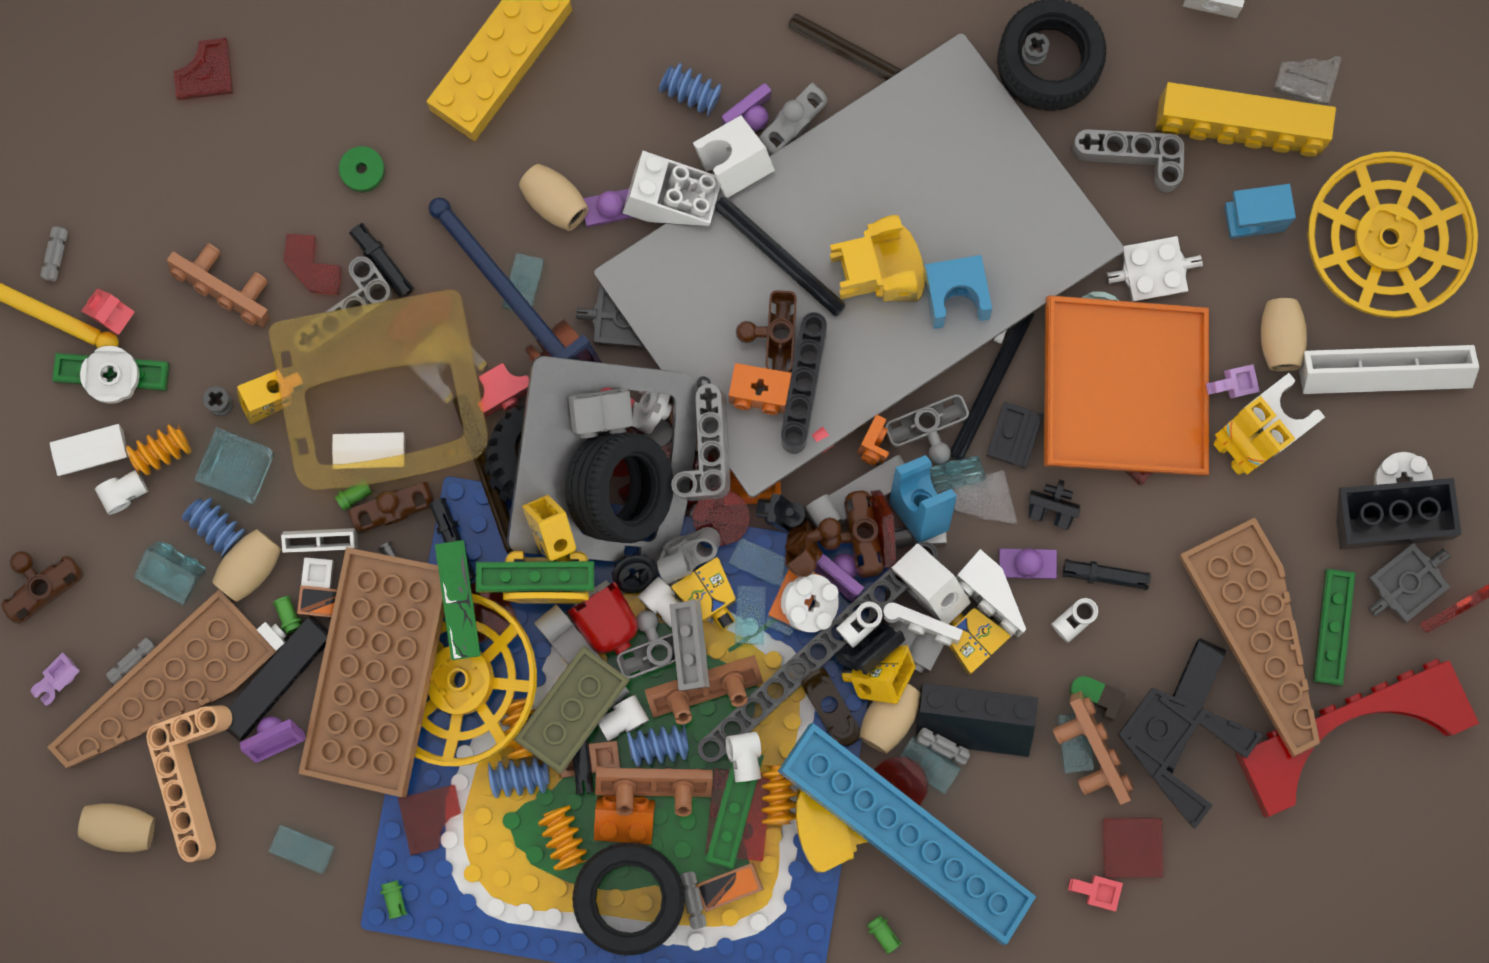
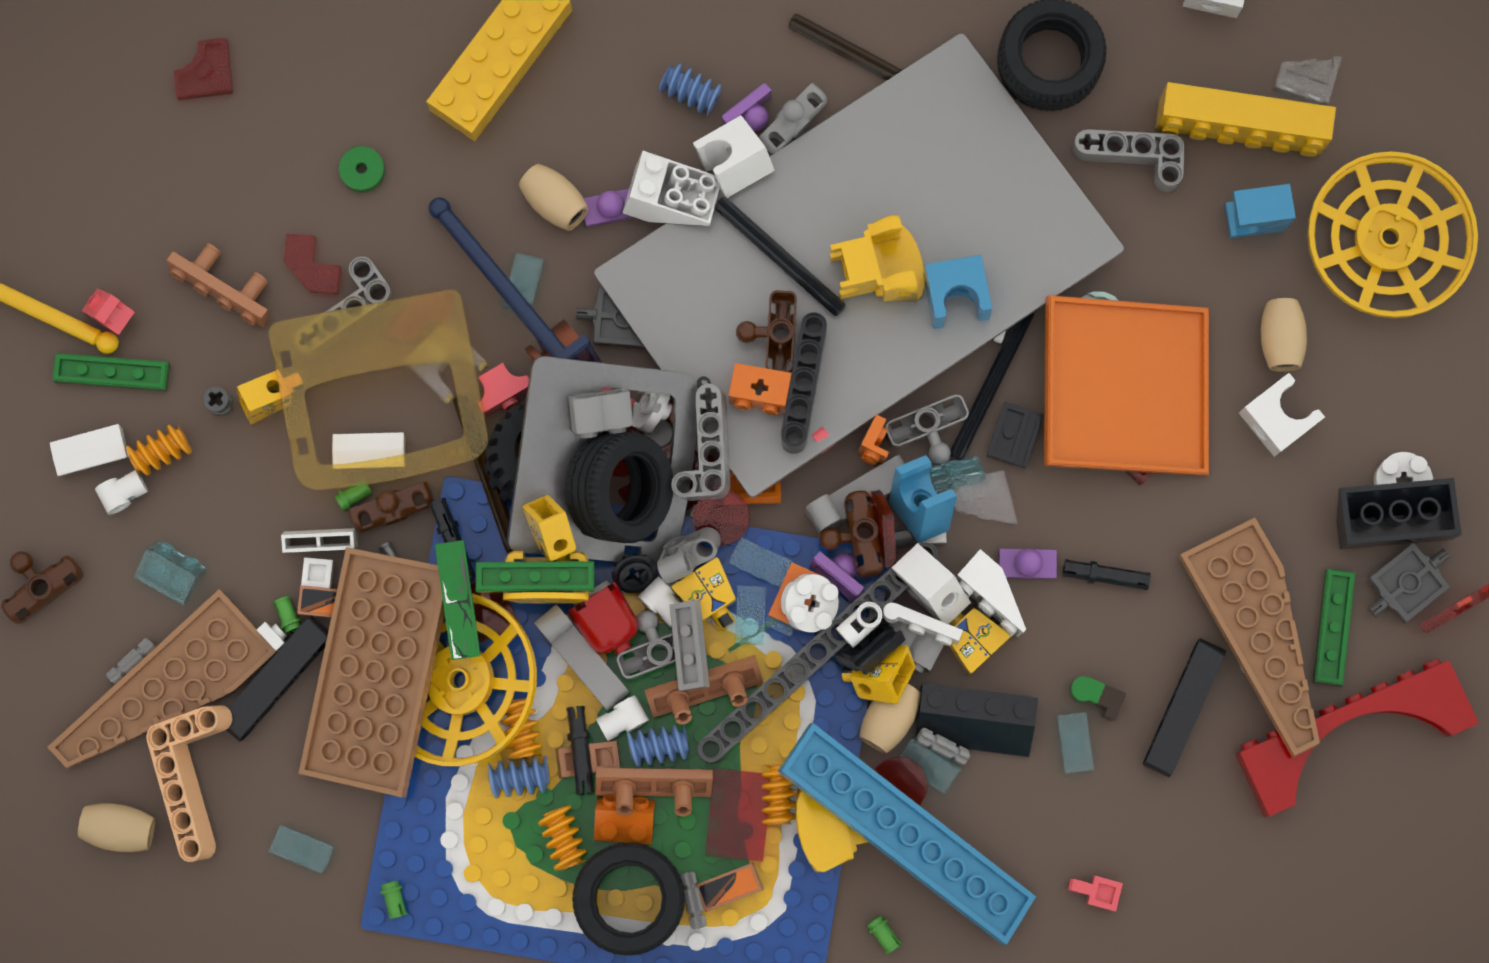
lavender plate [30,652,80,706] -> none
light grey axle [40,227,68,282] -> none
white plate [80,346,140,404] -> none
medium blue piece [181,497,246,558] -> none
clear light blue container [194,427,275,506] -> none
tan piece [212,529,281,602] -> none
medium lavender tile [240,716,306,763] -> none
black pin [349,223,415,300] -> none
clear red tile [398,785,462,855] -> none
olive tile [514,646,630,775] -> none
green tile [705,755,764,869] -> none
white piece [725,732,761,782] -> none
black hips [756,493,807,533] -> none
reddish brown piece [785,517,841,577] -> none
dark brown piece [801,668,860,747] -> none
dark grey bush [1022,33,1050,66] -> none
black hips [1028,479,1080,530] -> none
white piece [1051,598,1098,643] -> none
nougat plate [1053,691,1134,805] -> none
clear red tile [1103,818,1163,877] -> none
white plate [1106,236,1203,302] -> none
black wing [1117,688,1263,829] -> none
lavender plate [1206,364,1260,399] -> none
yellow hips [1213,396,1296,475] -> none
white brick [1299,345,1479,394] -> none

